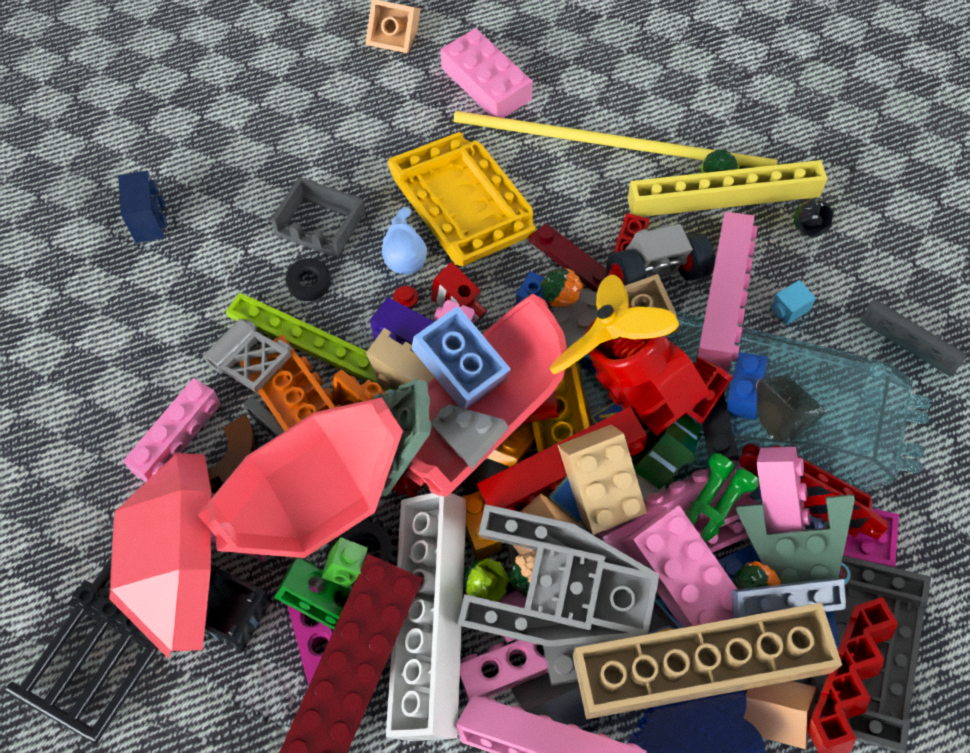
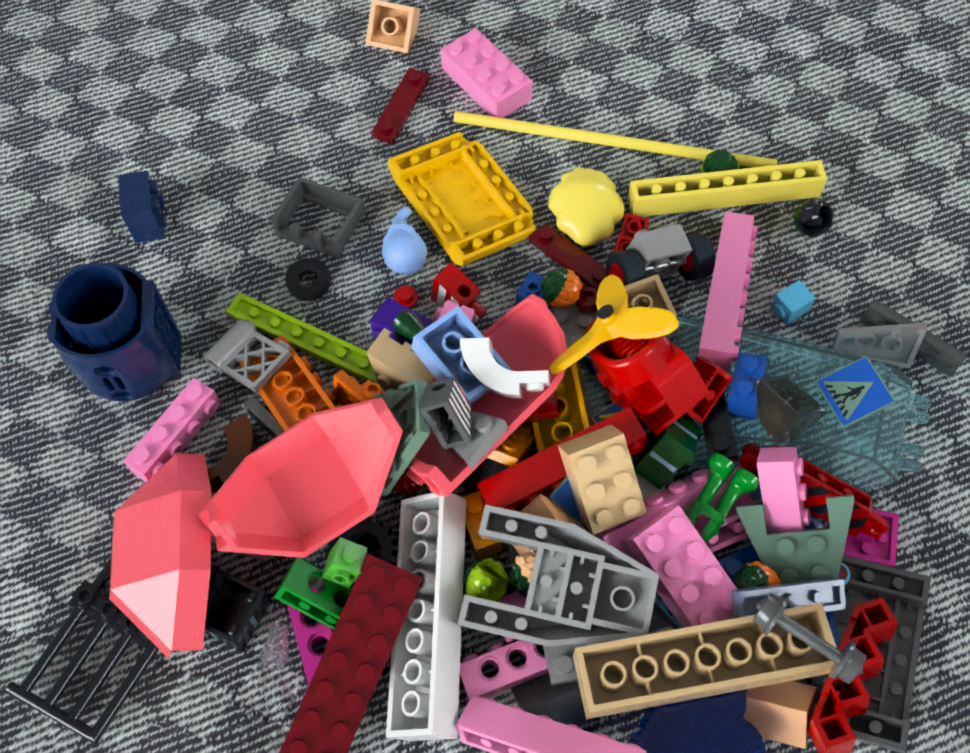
none -> dark blue piece [47,263,182,401]
none -> clear cone [259,623,289,670]
none -> dark red plate [371,67,430,144]
none -> dark green cone [392,309,426,341]
none -> dark grey torso [420,377,471,449]
none -> white arch [460,337,550,398]
none -> light yellow piece [548,167,624,246]
none -> dark red tile [576,287,598,313]
none -> dark grey piece [753,593,867,684]
none -> piece [815,355,896,429]
none -> light grey wing [831,322,927,369]

